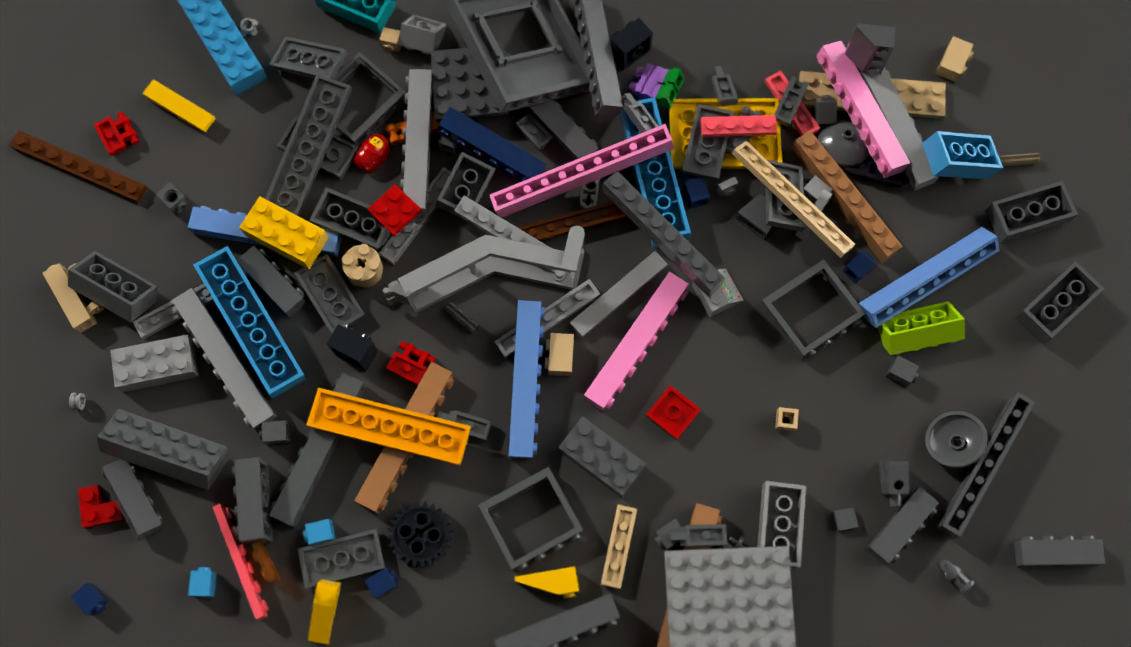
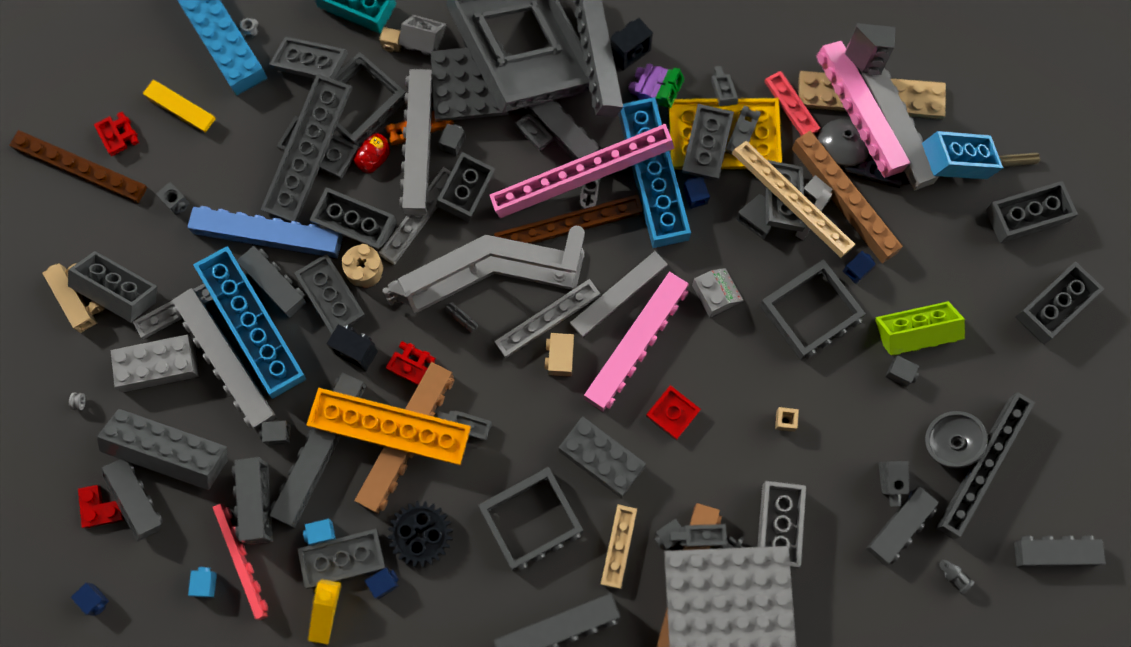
yellow brick [239,196,329,269] -> none
clear orange plate [252,542,281,583] -> none
red plate [367,184,422,237] -> none
dark blue brick [437,107,547,182] -> none
light grey plate [454,196,553,271] -> none
medium blue brick [509,300,545,459] -> none
yellow slope [515,567,579,599] -> none
dark grey brick [603,171,725,297] -> none
dark grey hinge [622,93,658,133] -> none
coral plate [700,115,777,137] -> none
light grey plate [716,177,738,197] -> none
dark grey plate [774,76,809,127] -> none
dark grey brick [814,95,837,124] -> none
dark grey tile [833,507,858,531] -> none
medium blue brick [859,227,1000,328] -> none
tan brick [936,36,974,83] -> none

